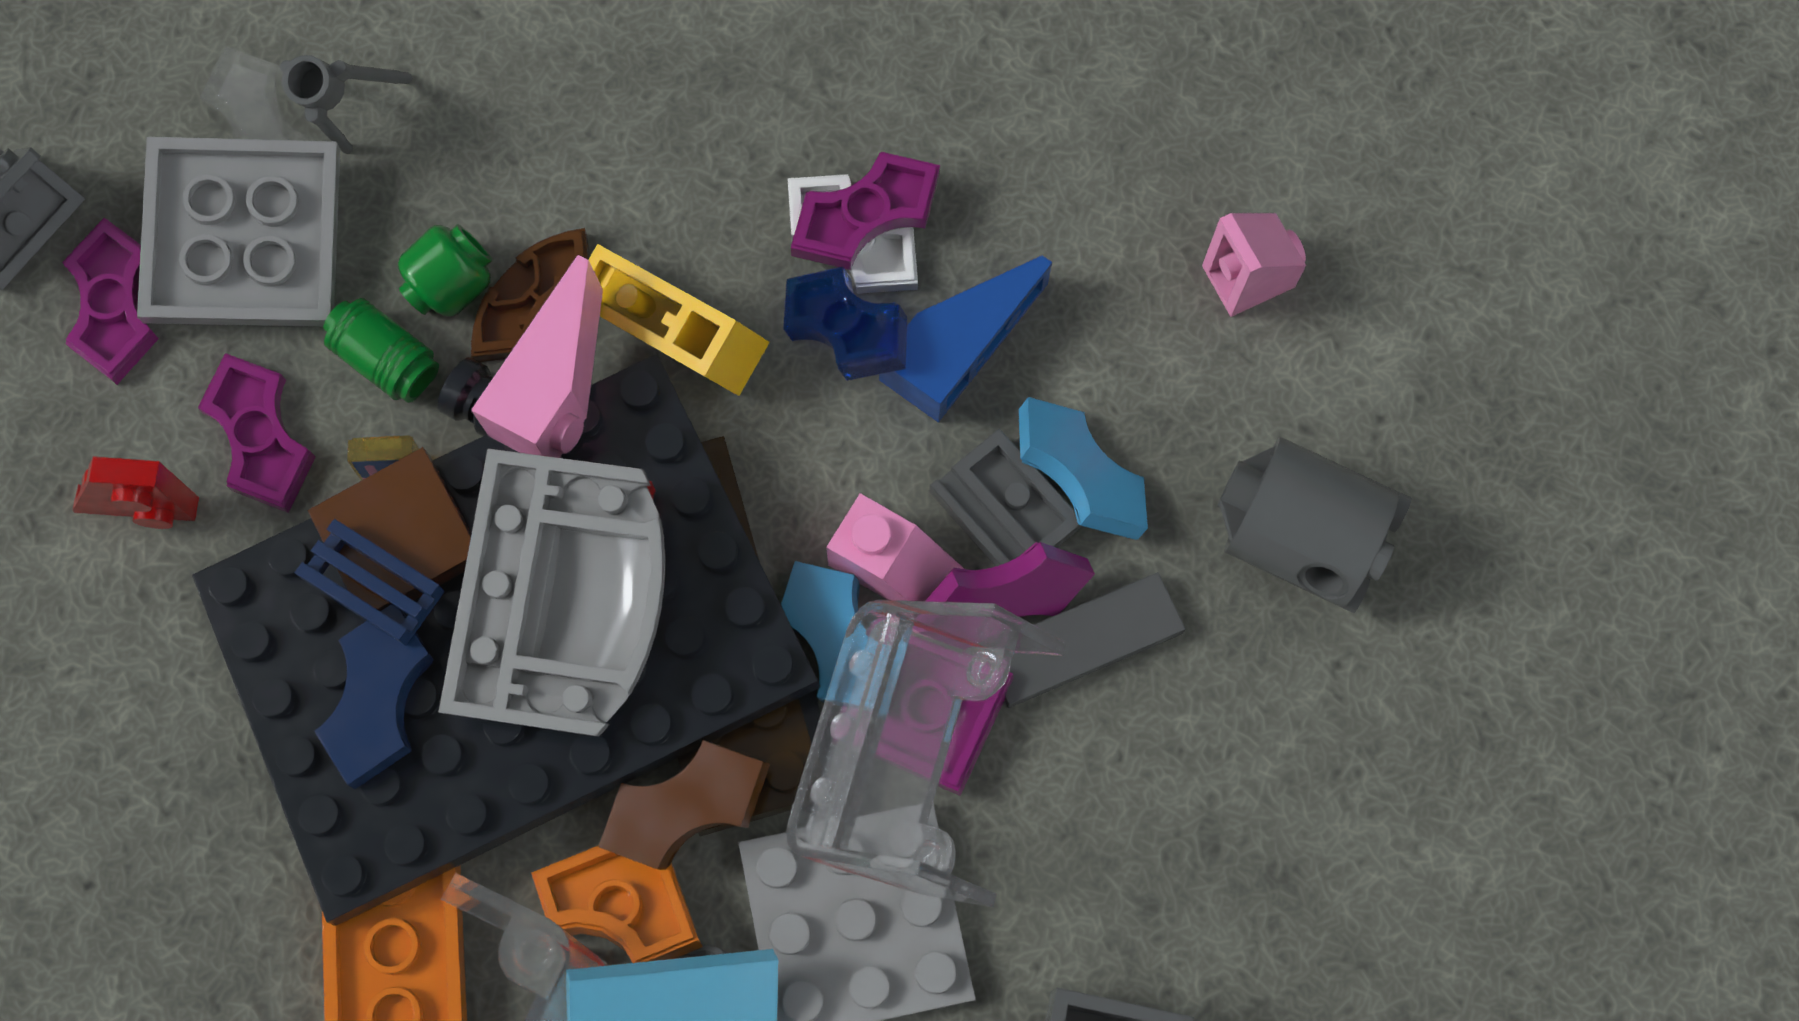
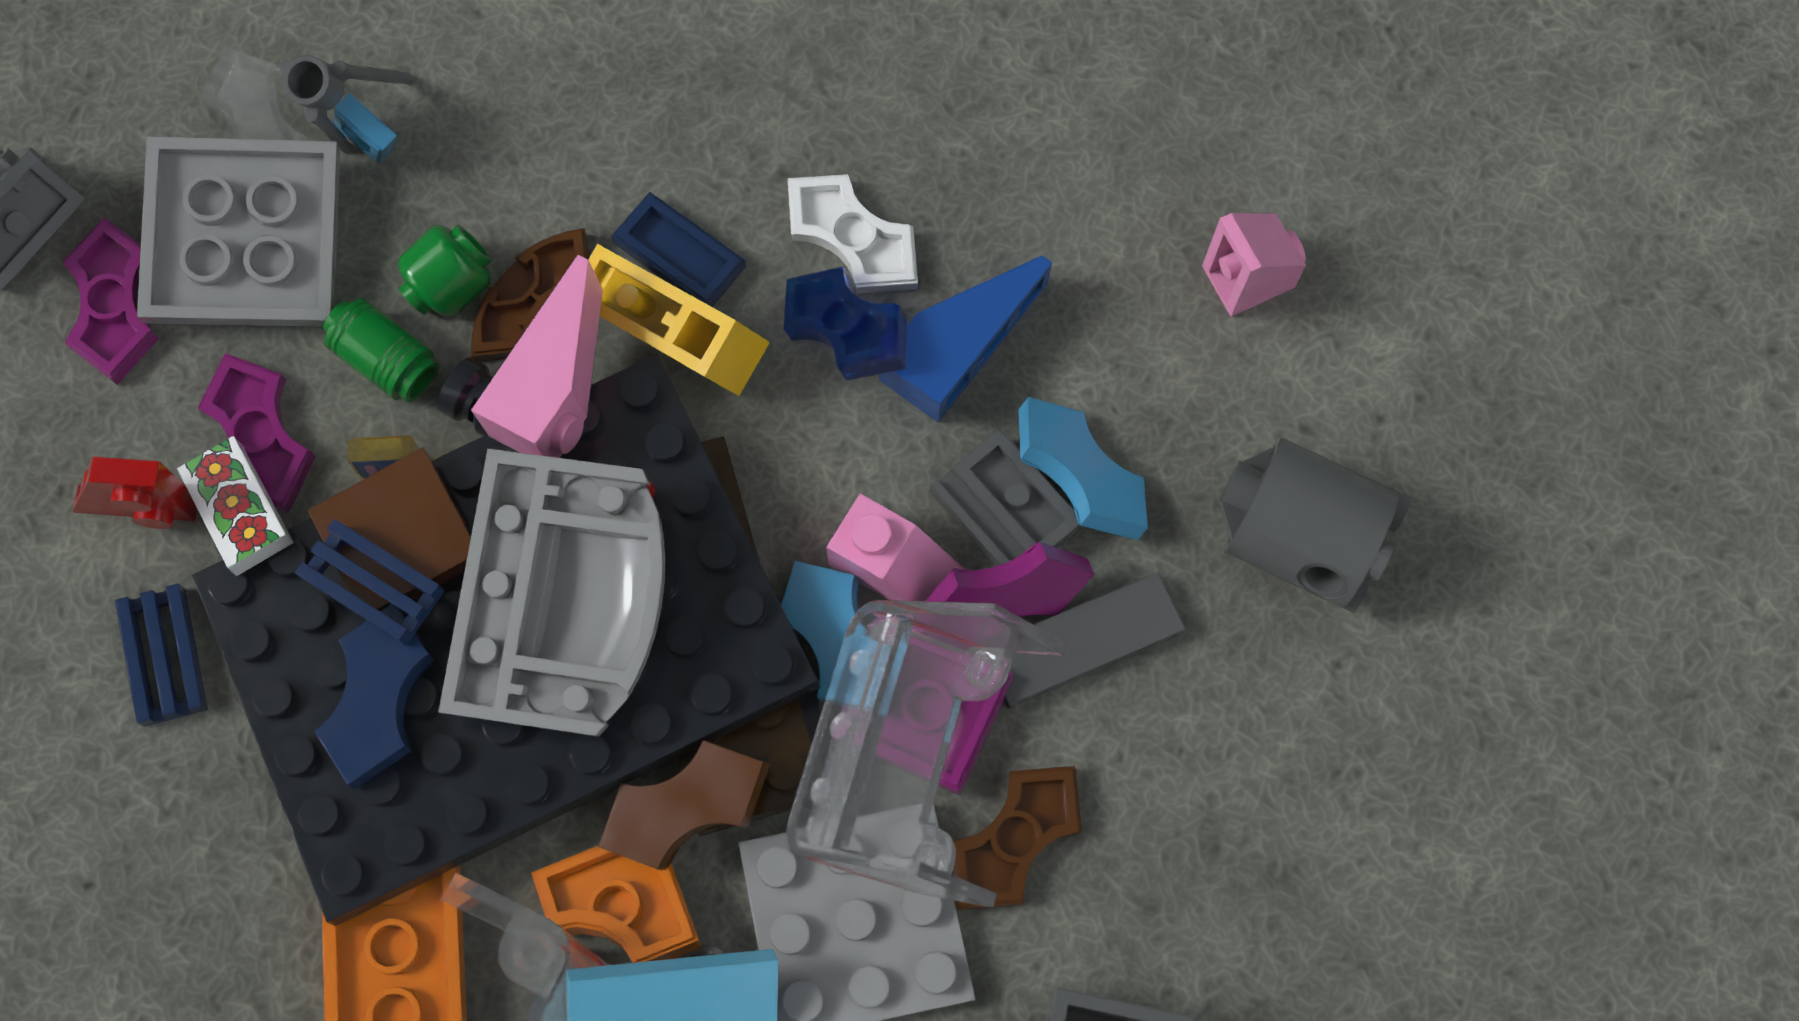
magenta tile [791,152,940,270] -> none
none -> dark blue tile [115,583,208,727]
none -> tile [177,436,294,576]
none -> dark azure tile [334,93,397,163]
none -> dark blue tile [611,192,746,307]
none -> reddish brown tile [950,766,1082,911]

